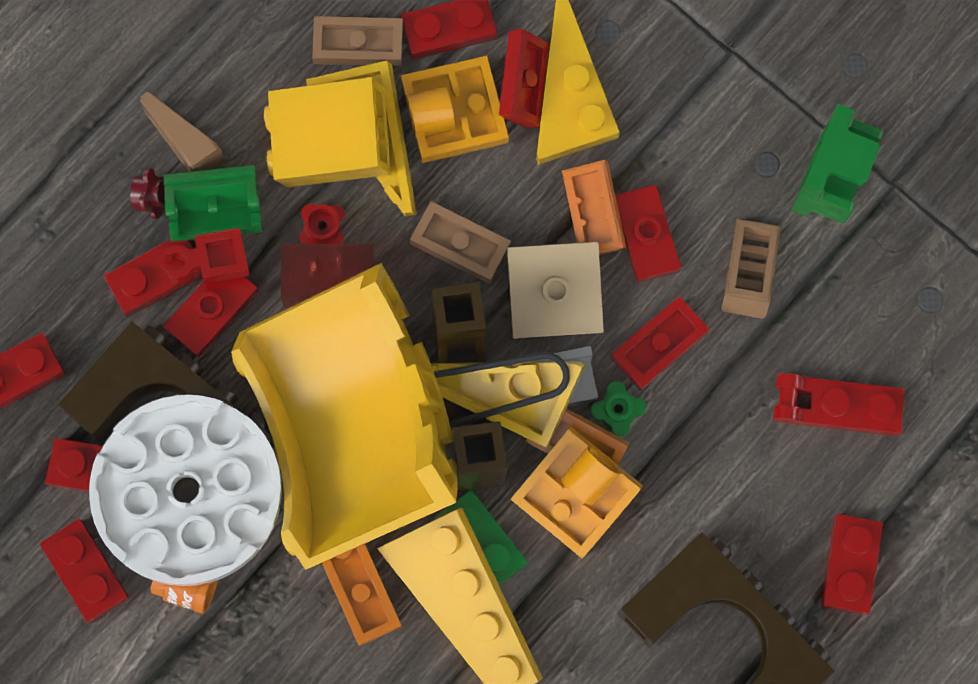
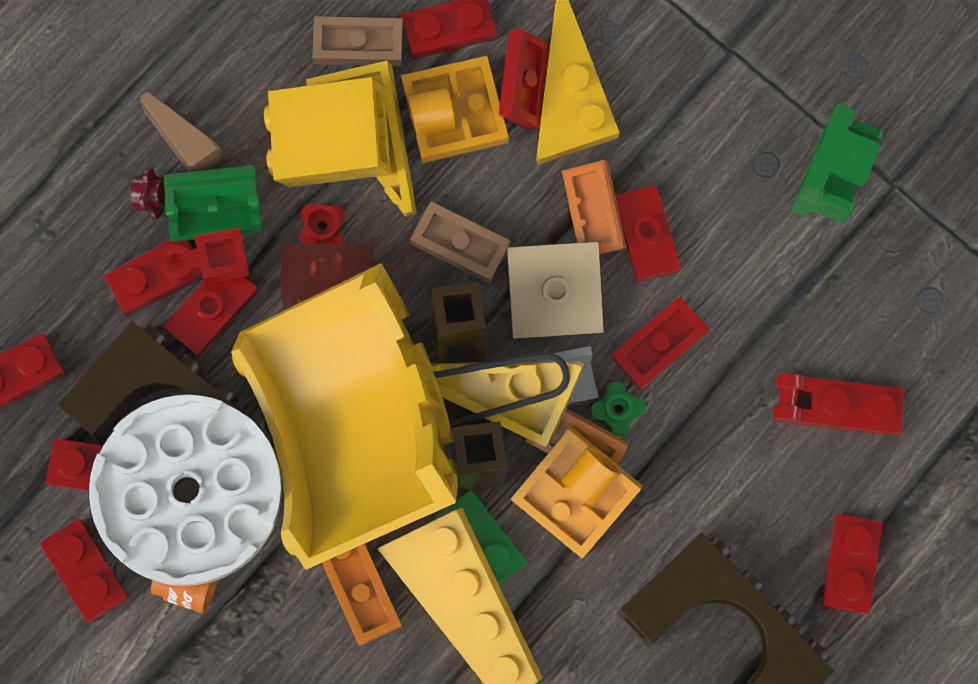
medium nougat slope [721,218,781,319] -> none

